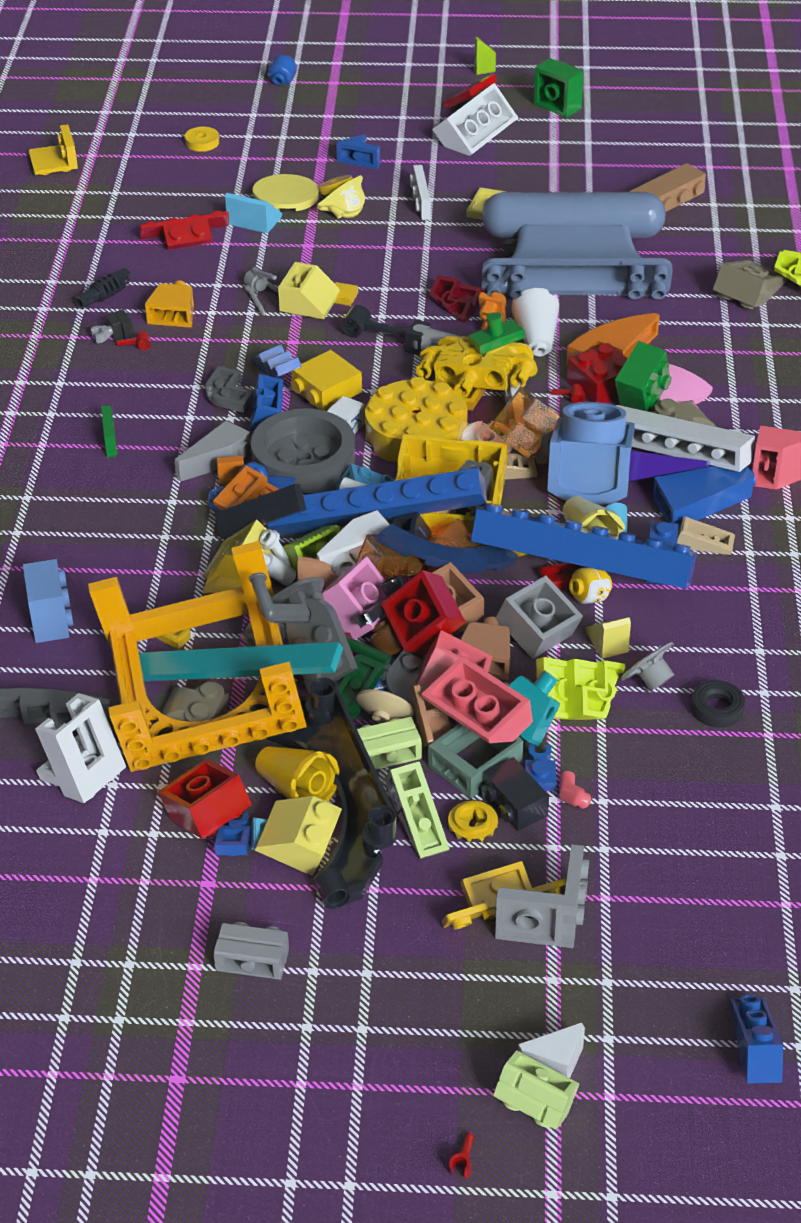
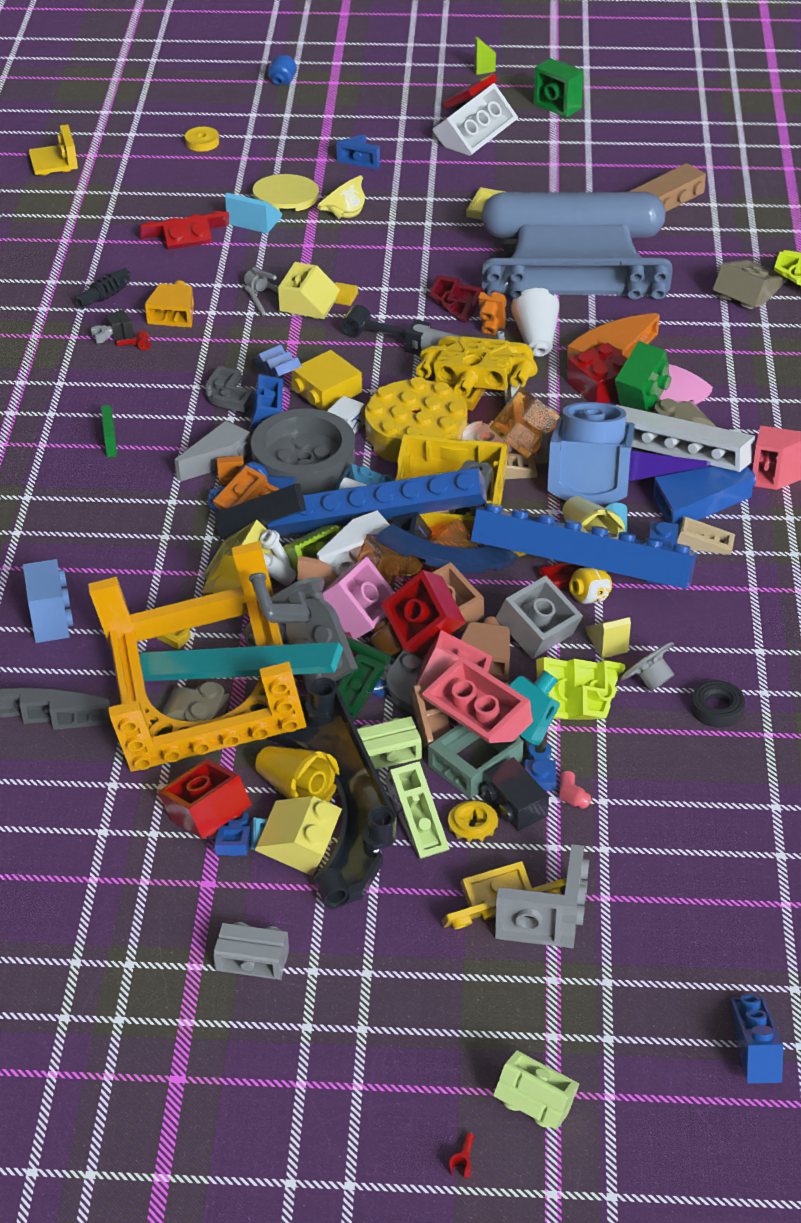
white brick [35,693,126,803] -> none
yellow piece [318,175,353,195] -> none
black brick [355,574,405,628] -> none
tan dish [356,689,414,723] -> none
white plate [410,165,431,220] -> none
green tile [468,312,525,354] -> none
white slope [518,1023,585,1078] -> none
red hand [551,384,585,403] -> none

